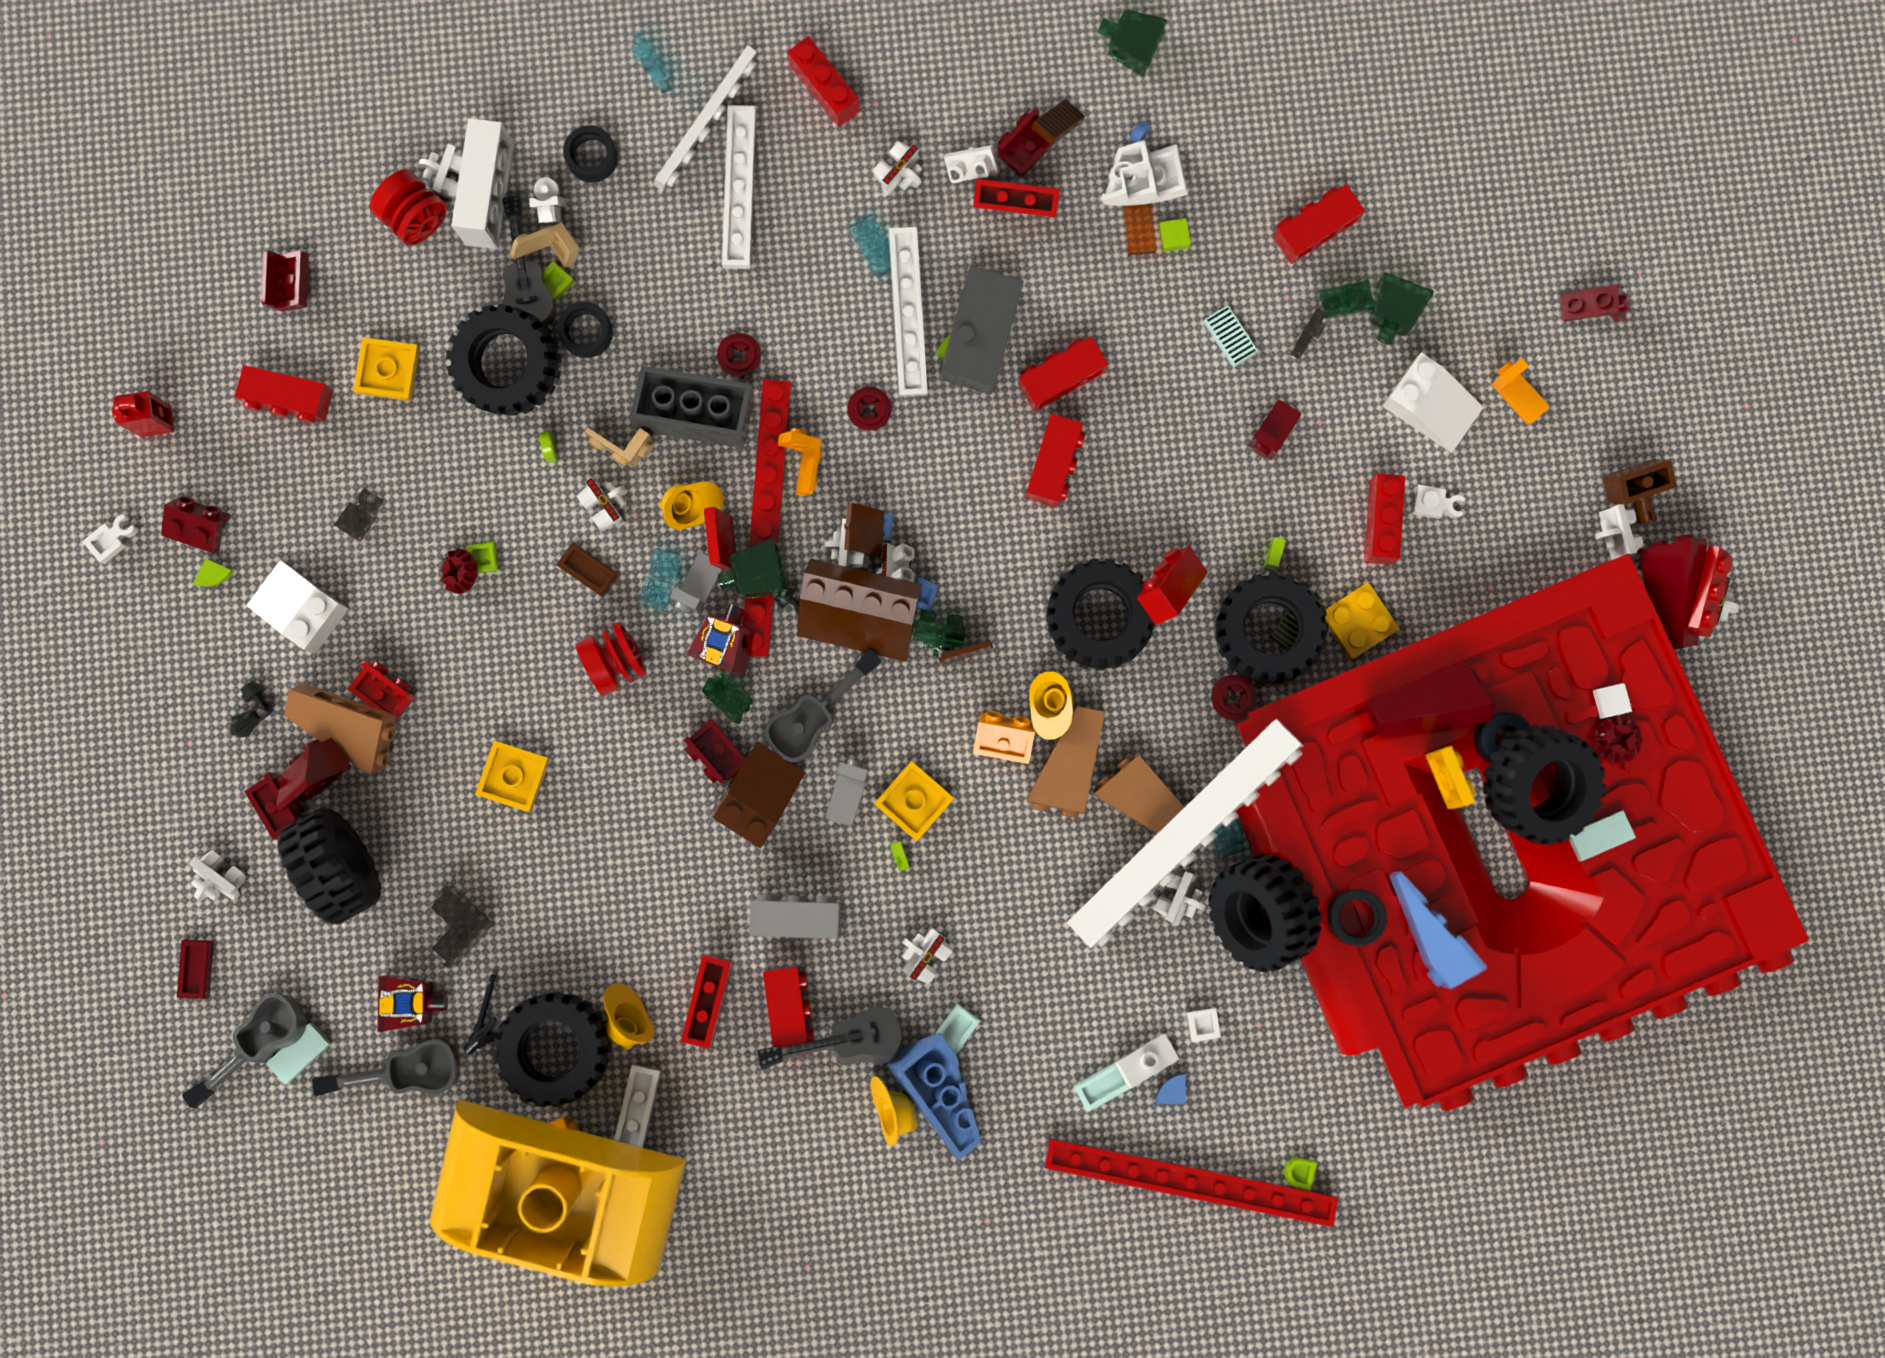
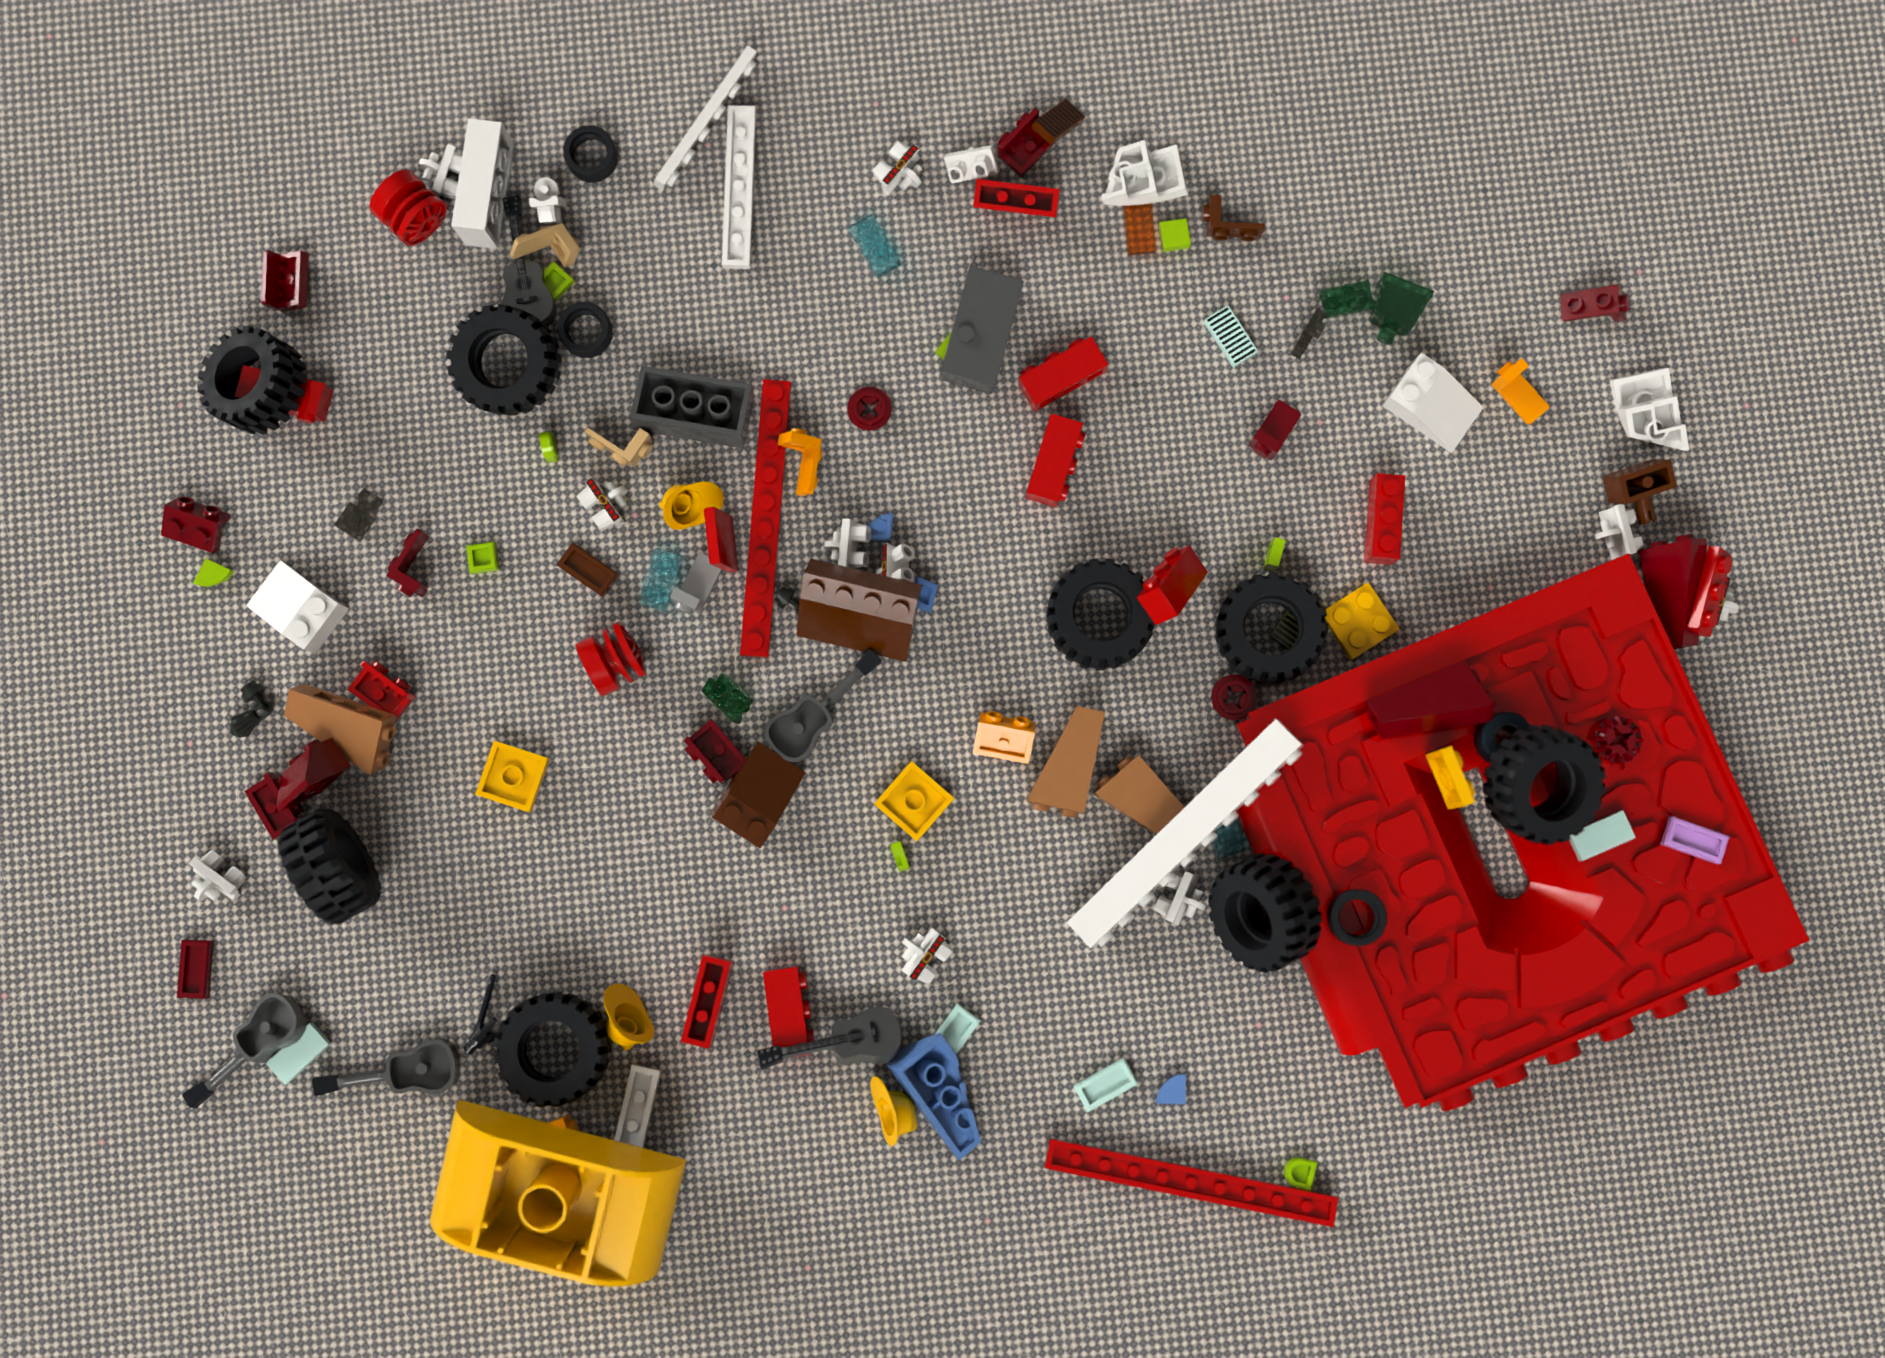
white plate [82,514,139,564] -> none
red brick [112,391,174,438] -> none
yellow plate [353,337,420,401] -> none
torso [377,975,448,1032] -> none
clear smoke panel [430,886,494,969] -> none
dark red gear [439,548,478,594] -> none
clear light blue slope [631,32,672,93] -> none
torso [687,604,754,676] -> none
dark red gear [717,333,762,378] -> none
clear green torso [718,538,789,599] -> none
light grey brick [749,895,842,939] -> none
red brick [787,36,860,128] -> none
light grey bracket [825,759,869,826] -> none
reddish brown piece [844,503,885,557] -> none
white plate [888,227,928,397] -> none
clear green hips [913,610,966,658] -> none
reddish brown piece [939,640,993,665] -> none
yellow piece [1029,672,1074,740] -> none
clear green torso [1097,9,1168,77] -> none
white plate [1115,1034,1179,1088] -> none
medium blue tile [1129,121,1152,144] -> none
white plate [1186,1008,1221,1042] -> none
red brick [1273,184,1365,264] -> none
medium blue wedge [1389,872,1487,989] -> none
white plate [1412,484,1465,519] -> none
white tile [1593,683,1632,719] -> none
none -> black tyre [197,326,307,435]
none -> dark red bracket [386,528,429,598]
none -> reddish brown bracket [1201,195,1265,241]
none -> white slope [1610,368,1689,451]
none -> lavender tile [1660,816,1729,864]

